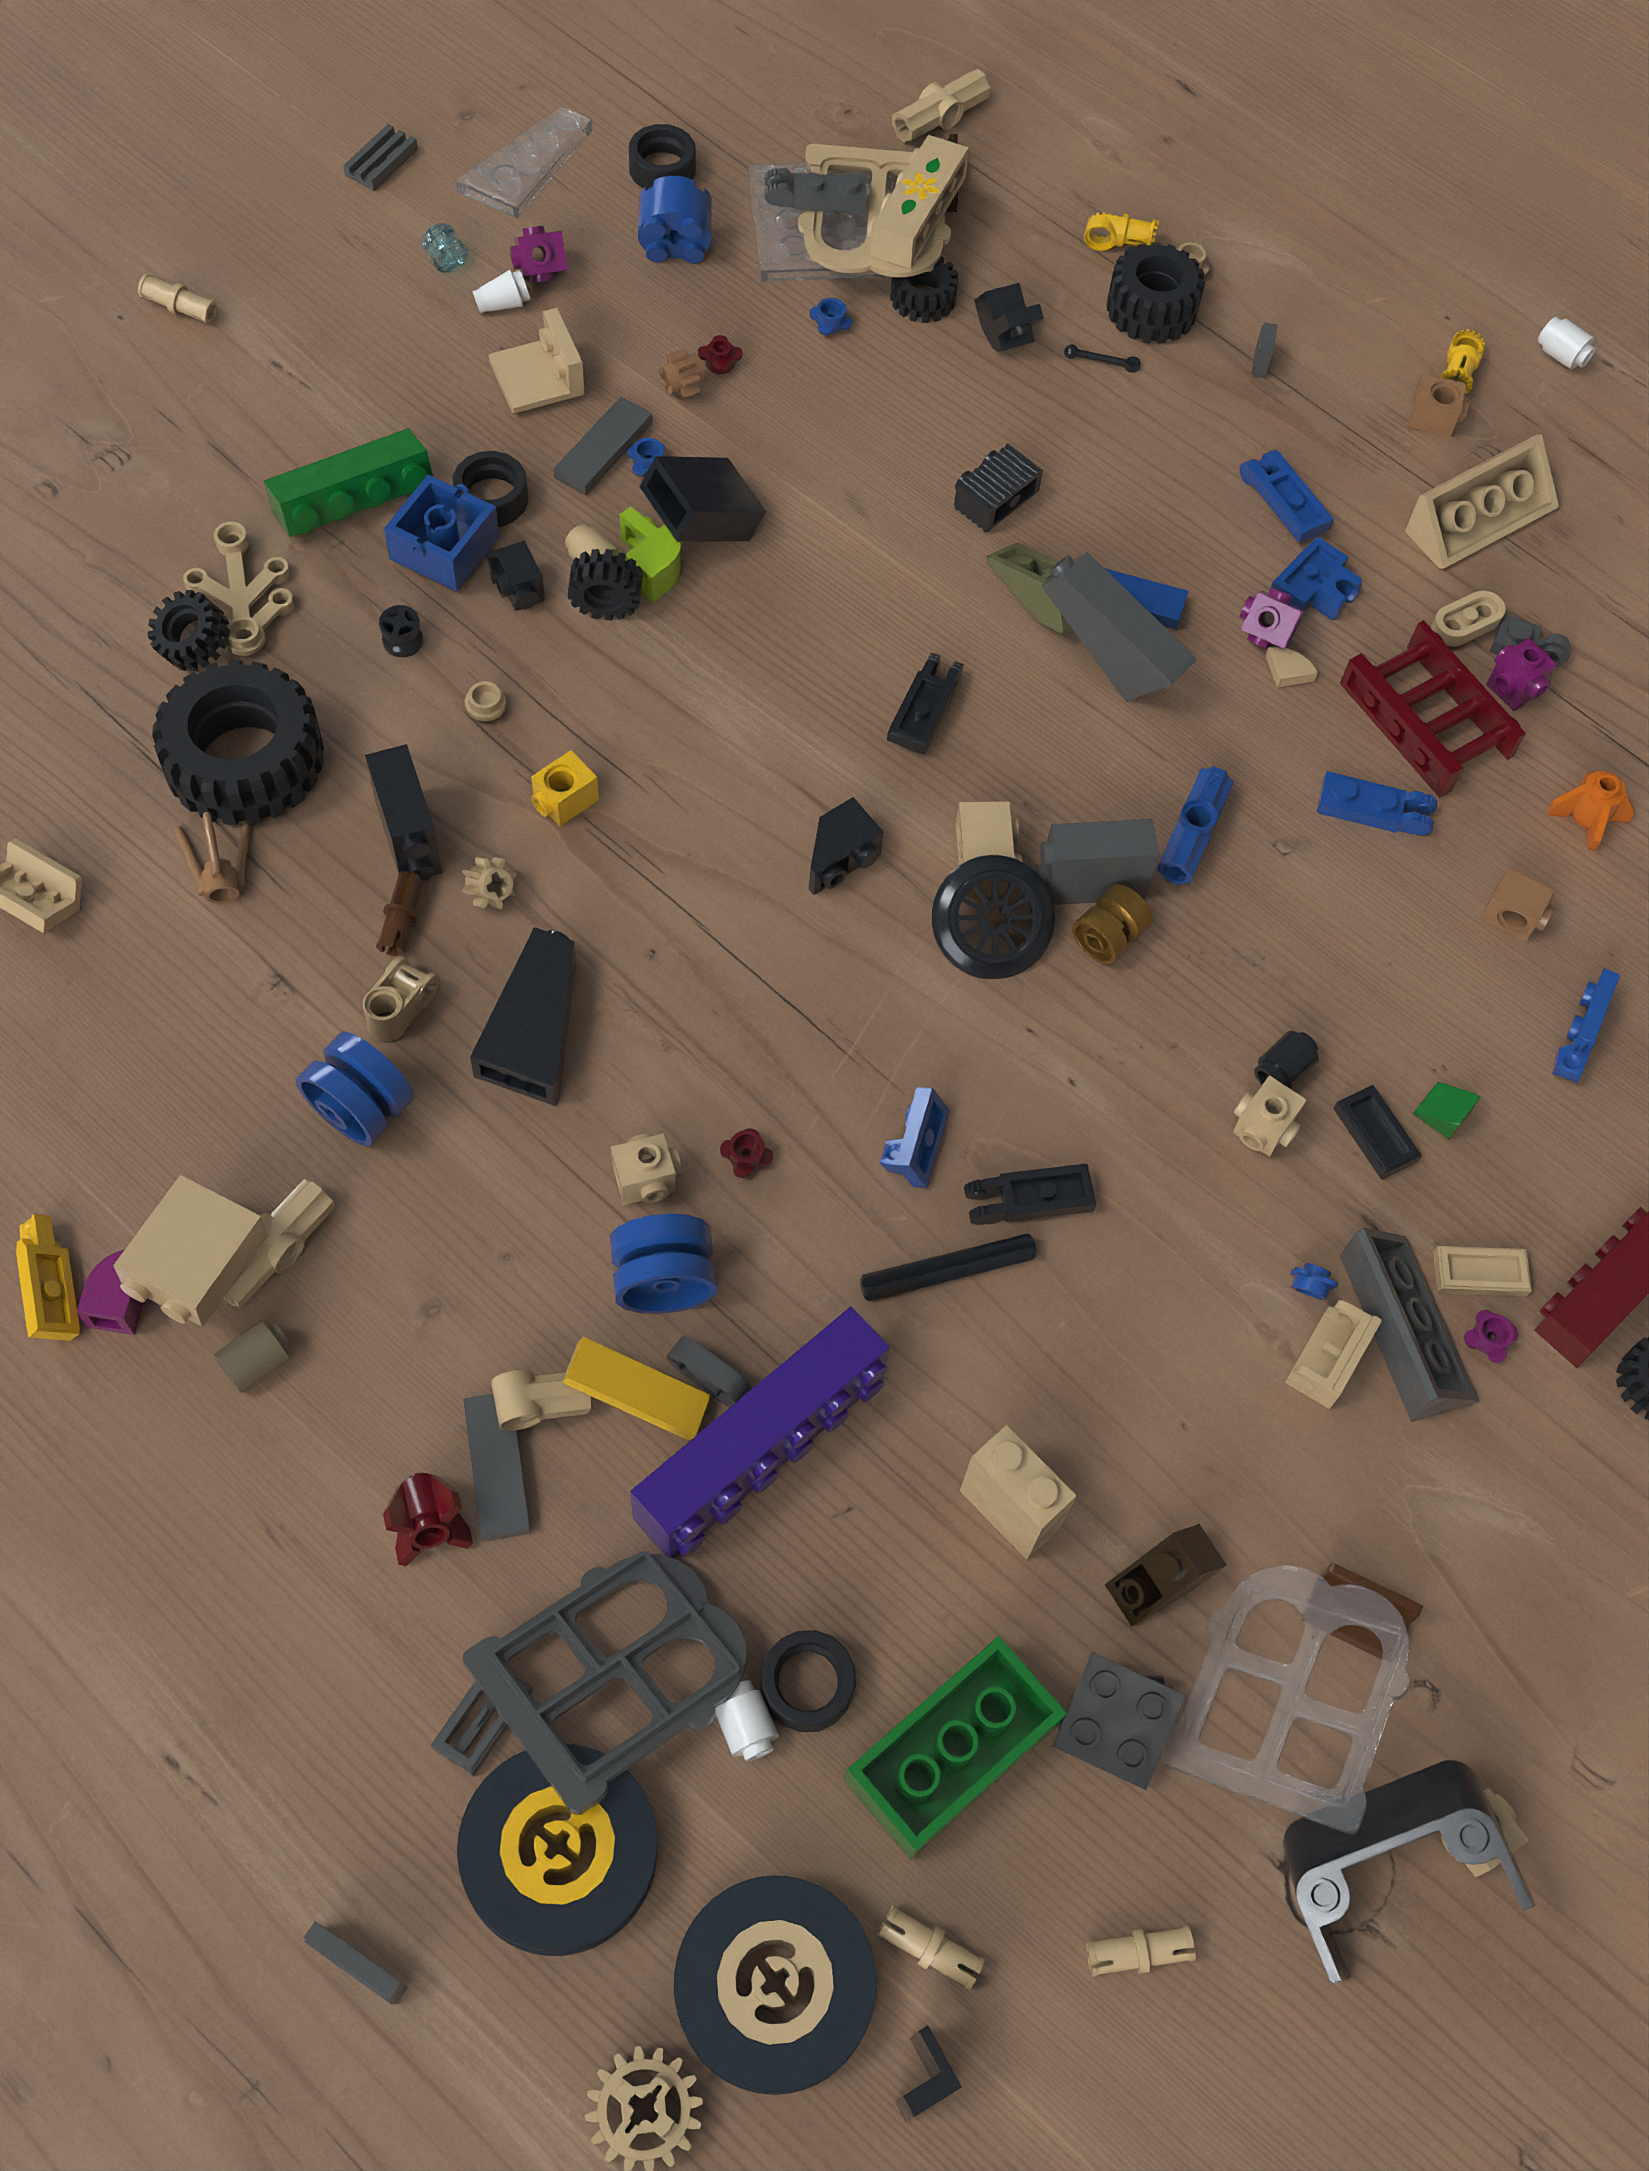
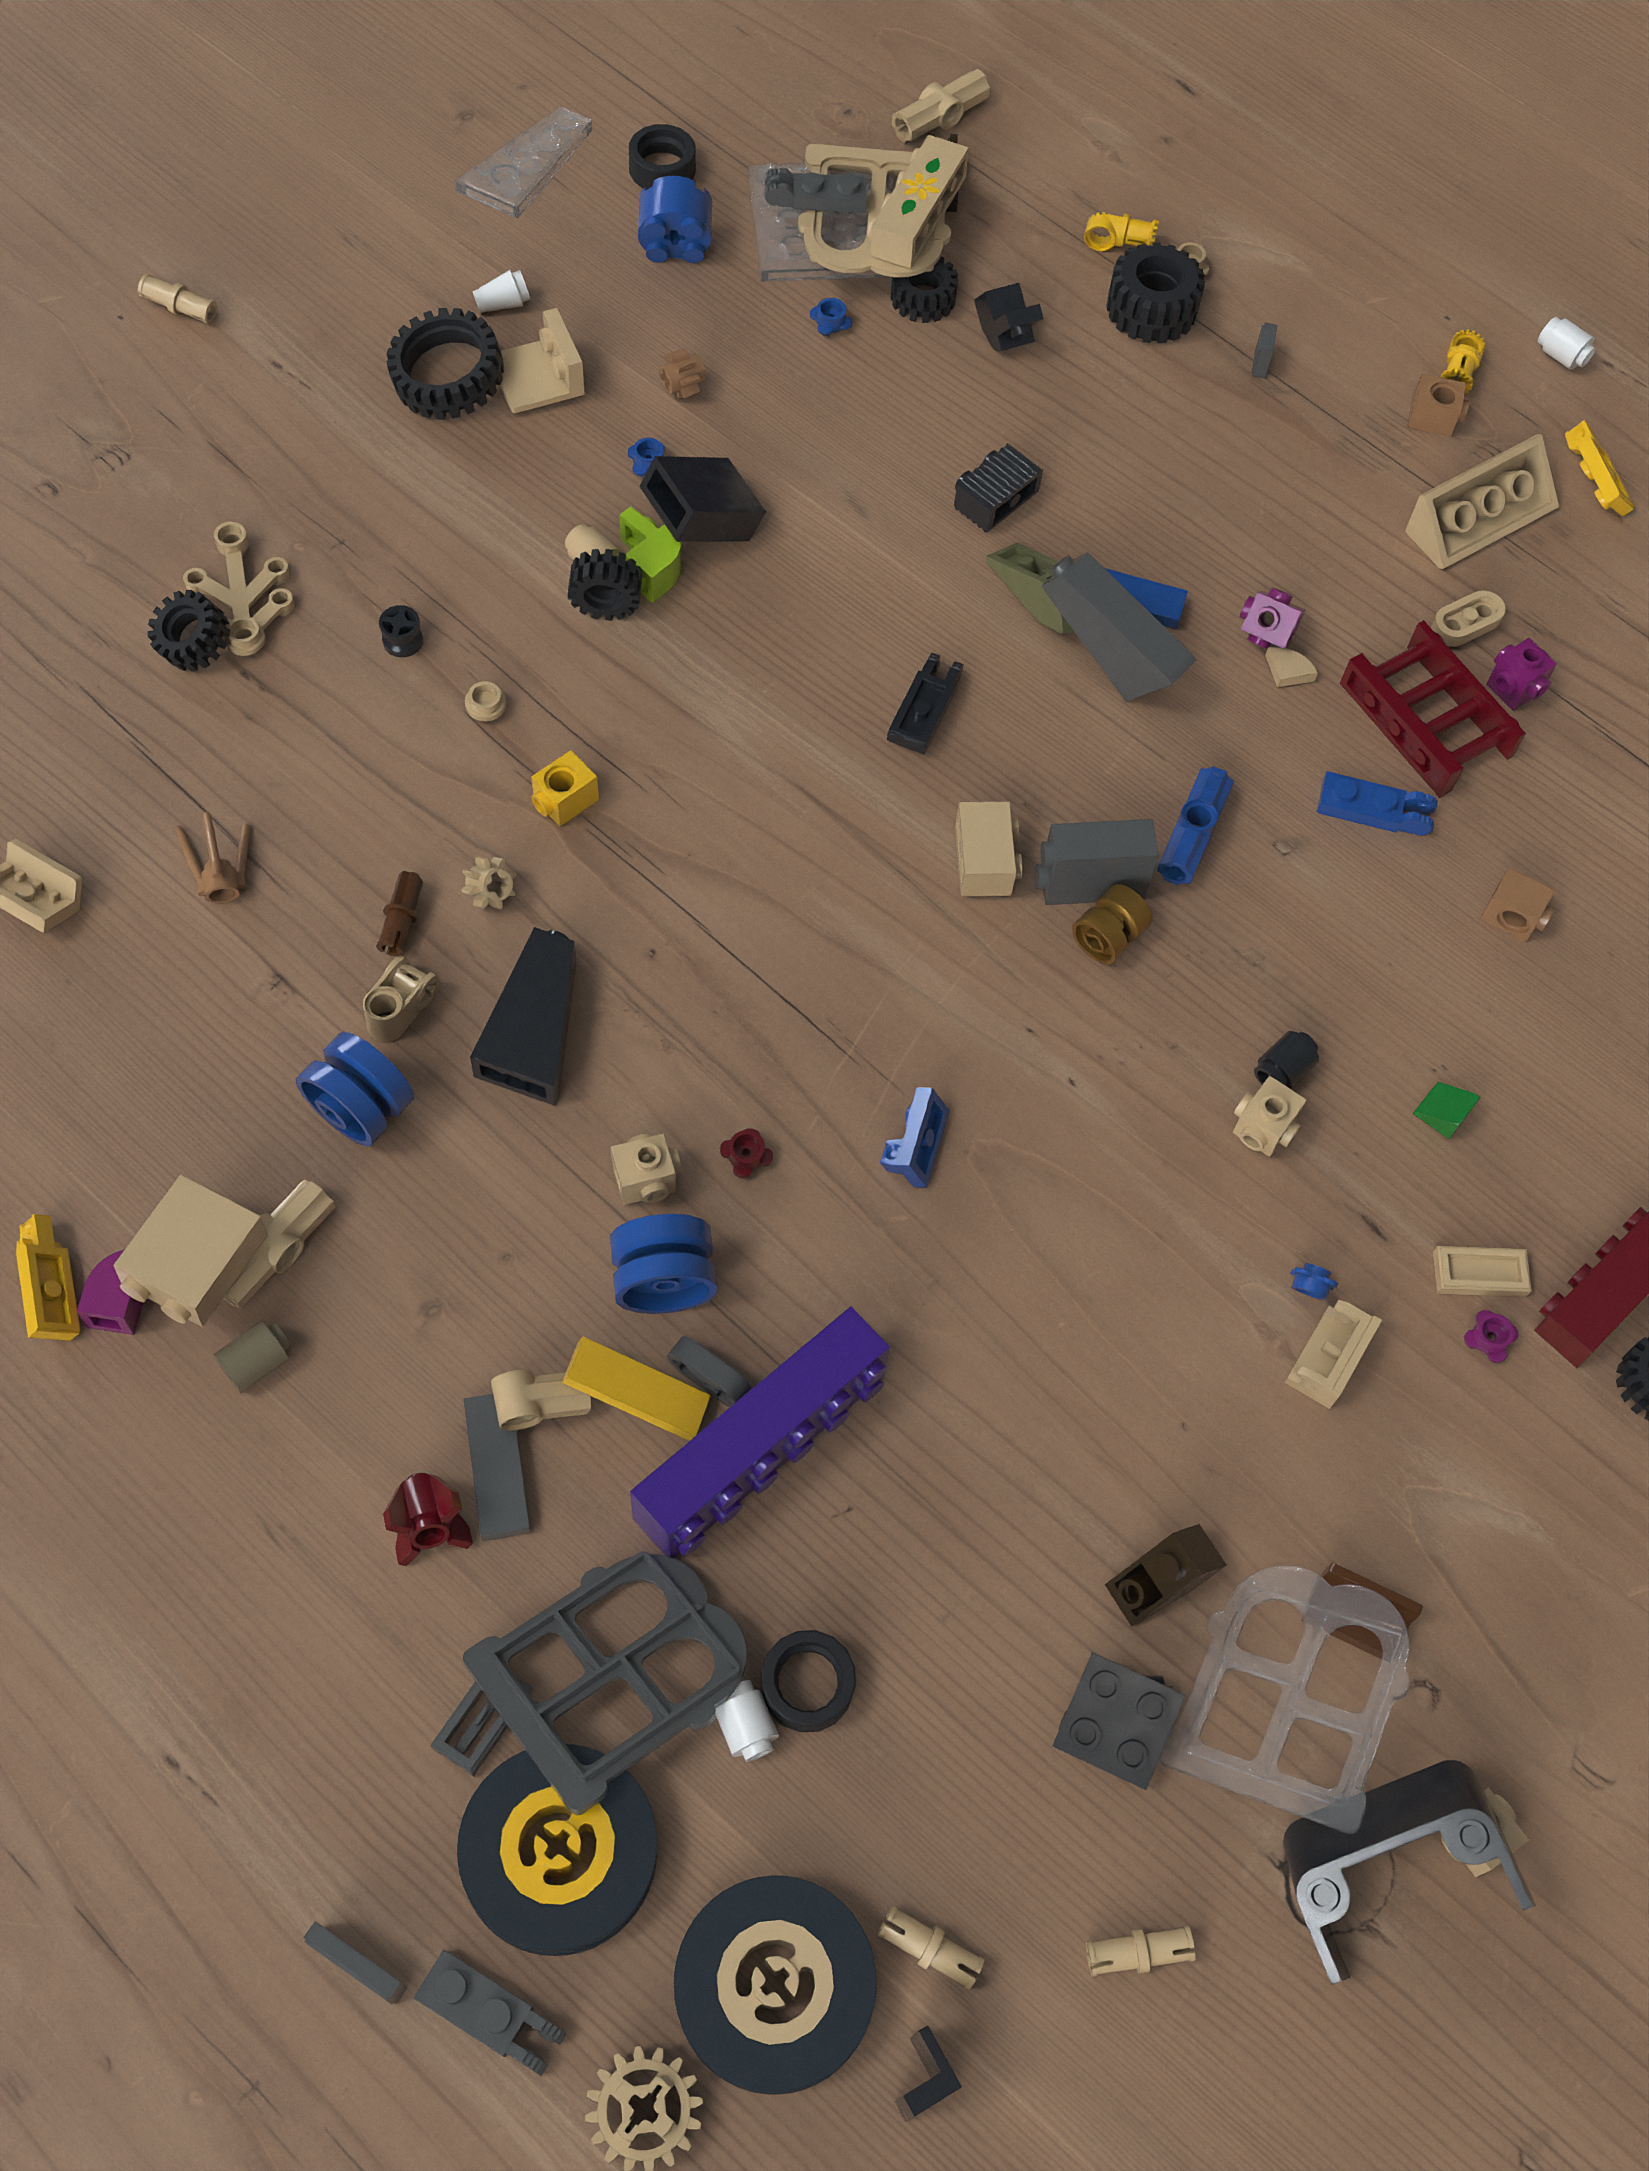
black tyre [152,660,324,825] -> none
green brick [263,428,433,537] -> none
dark grey tile [343,124,418,191] -> none
black brick [365,744,443,881] -> none
blue brick [384,475,499,592] -> none
clear light blue wheel [421,223,468,273] -> none
black tyre [452,451,528,527] -> none
black brick [487,540,545,611] -> none
magenta brick [510,226,568,283] -> none
dark grey tile [554,397,652,495] -> none
dark red plate [698,335,743,374] -> none
black slope [809,797,884,895] -> none
green brick [844,1635,1068,1860] -> none
black axle [860,1234,1037,1301] -> none
black piece [932,855,1055,979] -> none
tan brick [960,1425,1077,1560] -> none
black hinge [964,1164,1096,1225] -> none
black hinge [1064,344,1141,373] -> none
blue plate [1240,449,1334,543] -> none
blue plate [1271,536,1362,620] -> none
black tile [1333,1085,1422,1180] -> none
dark grey slope [1340,1228,1479,1422] -> none
dark grey plate [1490,614,1572,667] -> none
orange brick [1548,771,1635,850] -> none
blue hinge [1552,968,1620,1083] -> none
none -> black tyre [386,308,504,420]
none -> dark grey hinge [414,1949,566,2076]
none -> yellow hinge [1565,420,1635,517]

